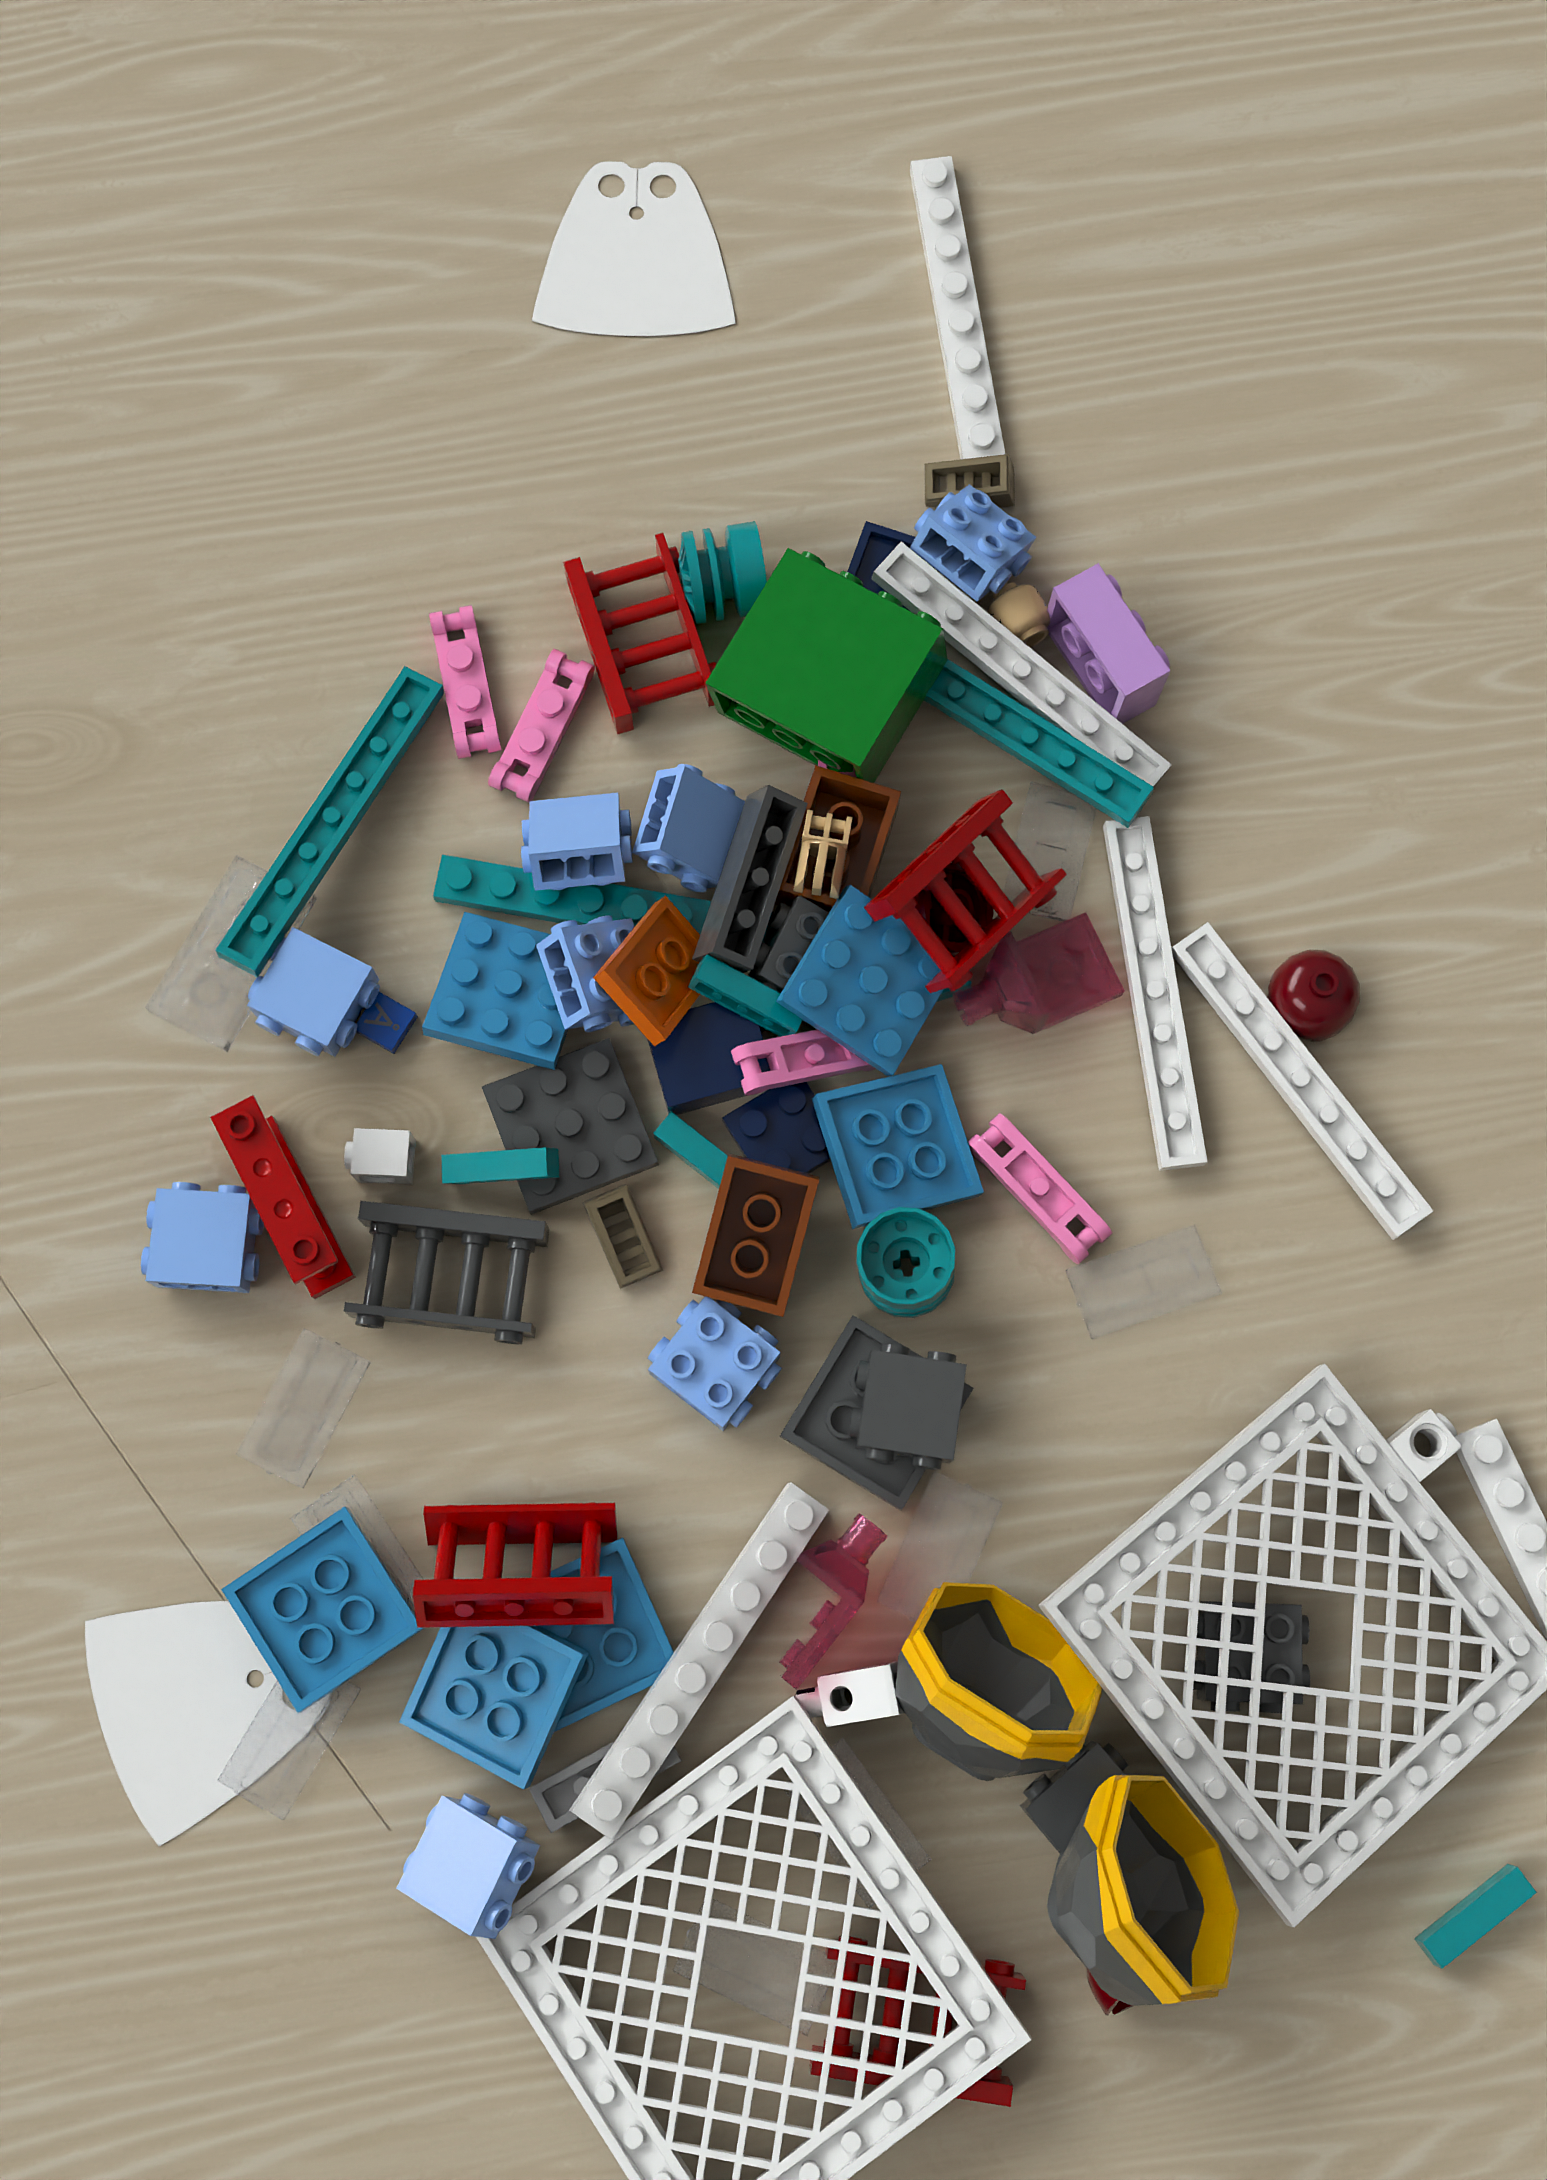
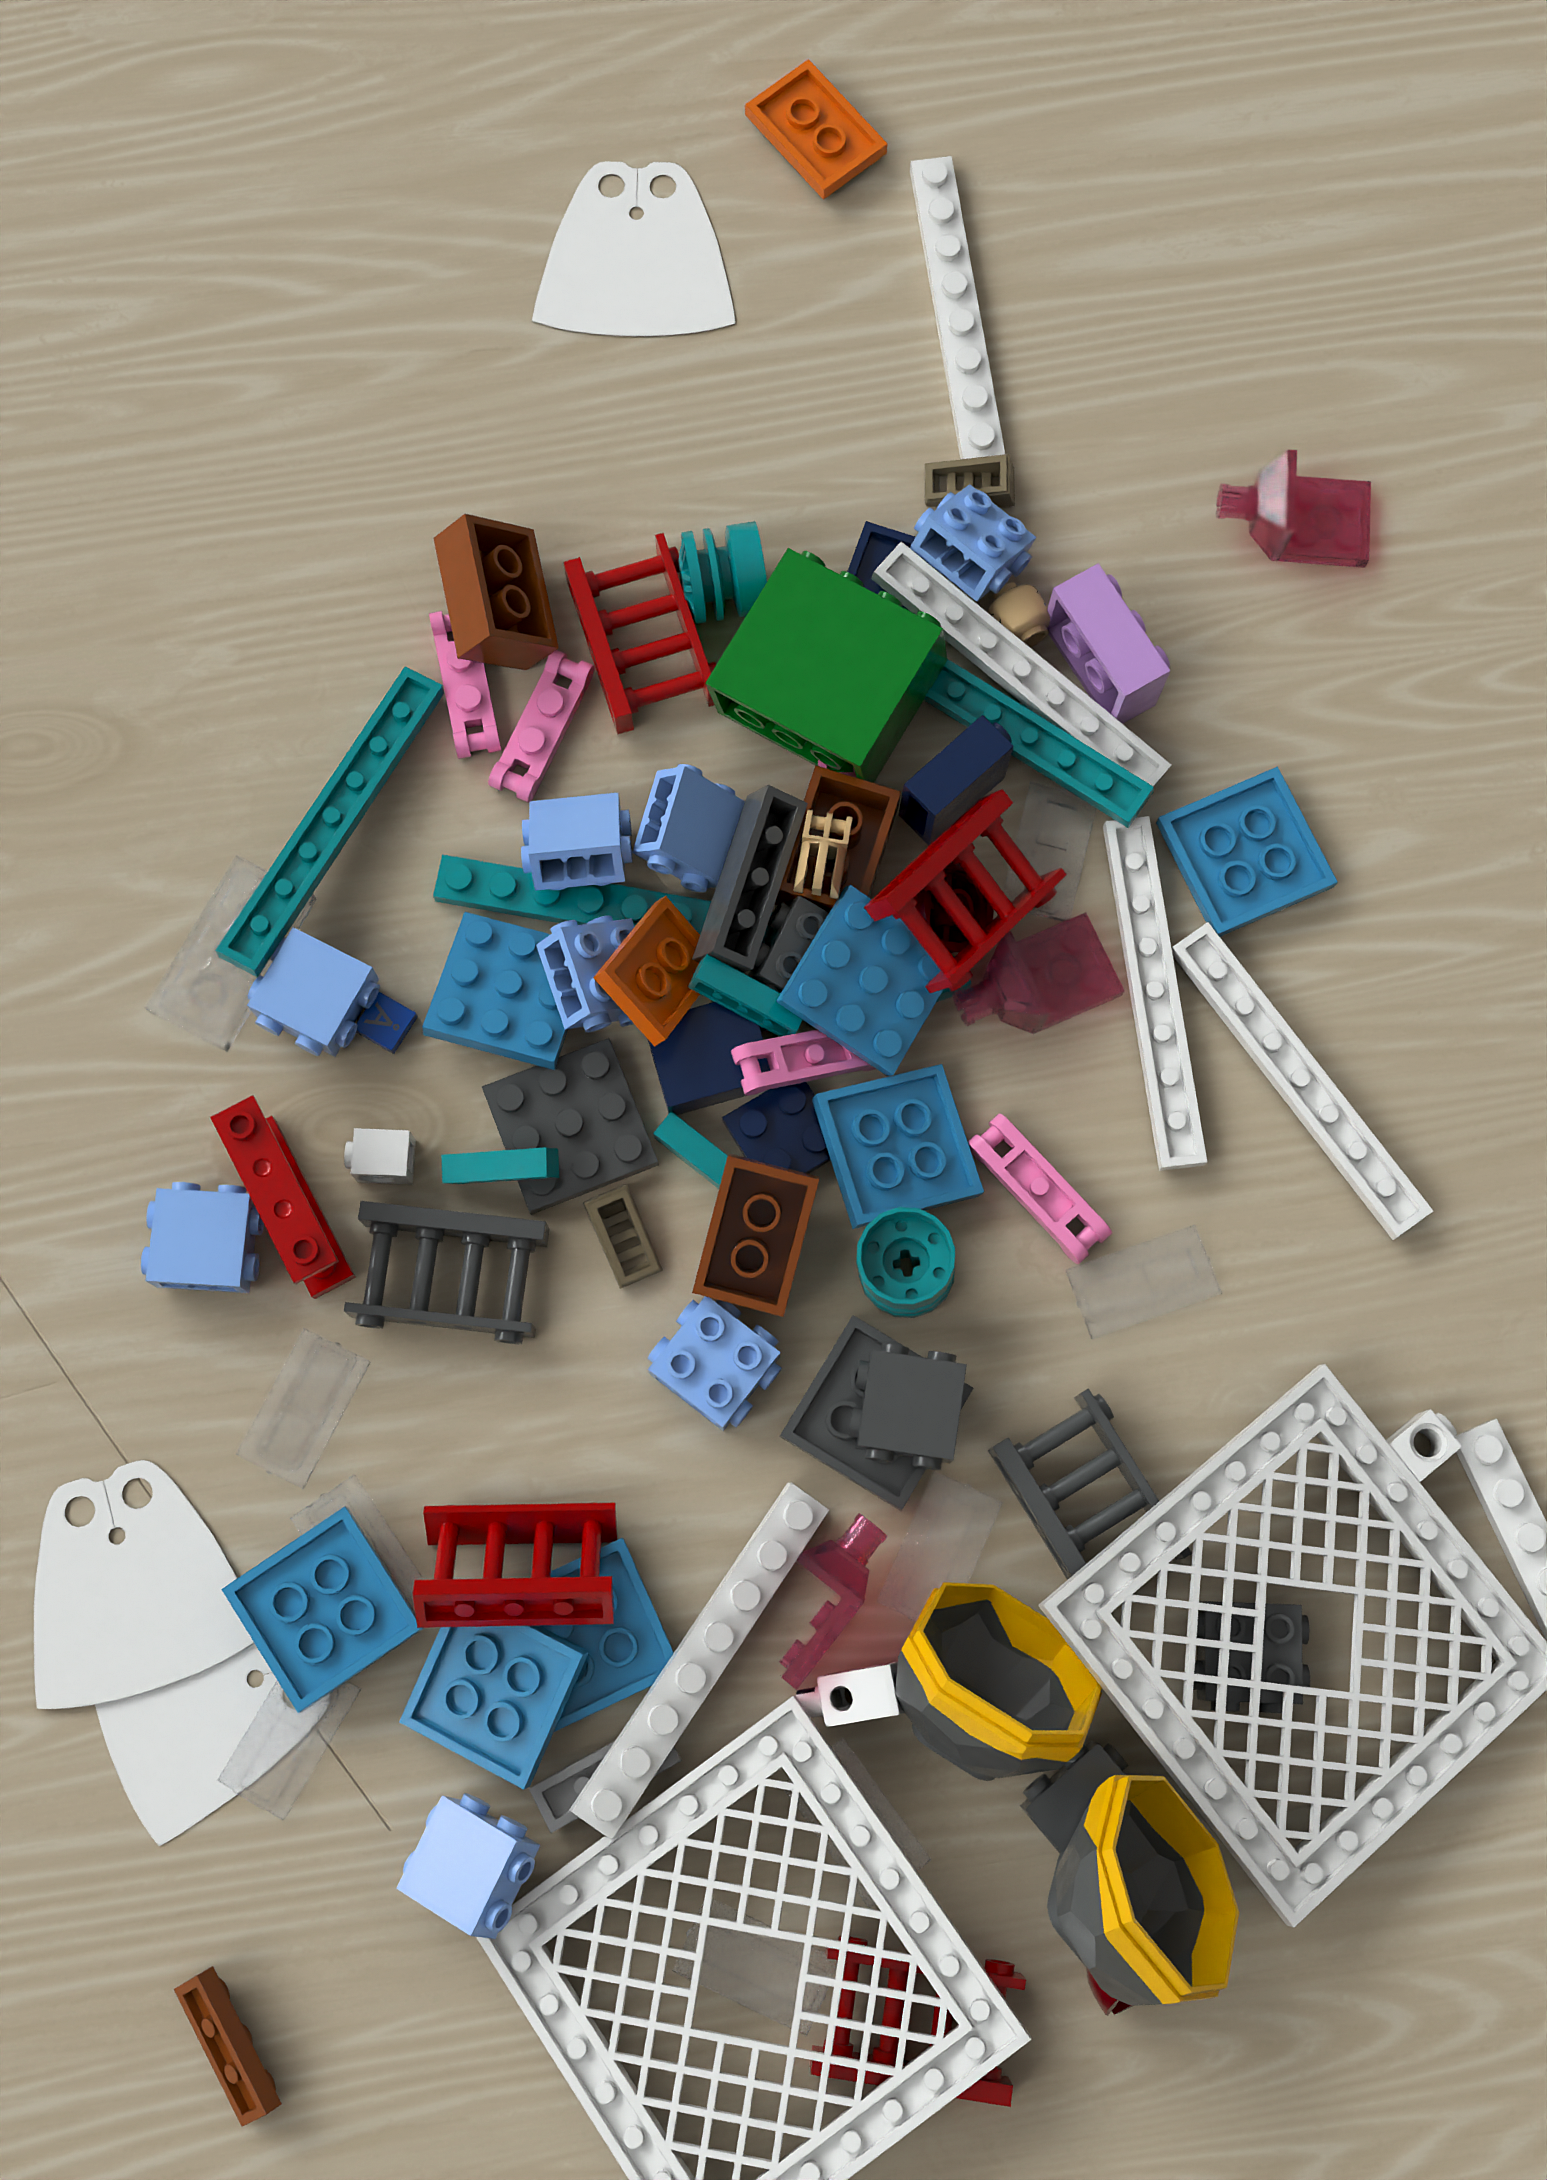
dark red cylinder [1266,950,1360,1042] -> none
teal piece [1414,1864,1537,1969] -> none
none -> white piece [34,1460,254,1709]
none -> dark orange plate [174,1966,282,2127]
none -> dark orange brick [433,514,559,670]
none -> orange plate [745,59,888,200]
none -> dark blue brick [898,715,1014,846]
none -> dark grey fence [988,1388,1192,1580]
none -> dark azure plate [1156,766,1338,937]
none -> clear pink plate [1216,449,1371,568]

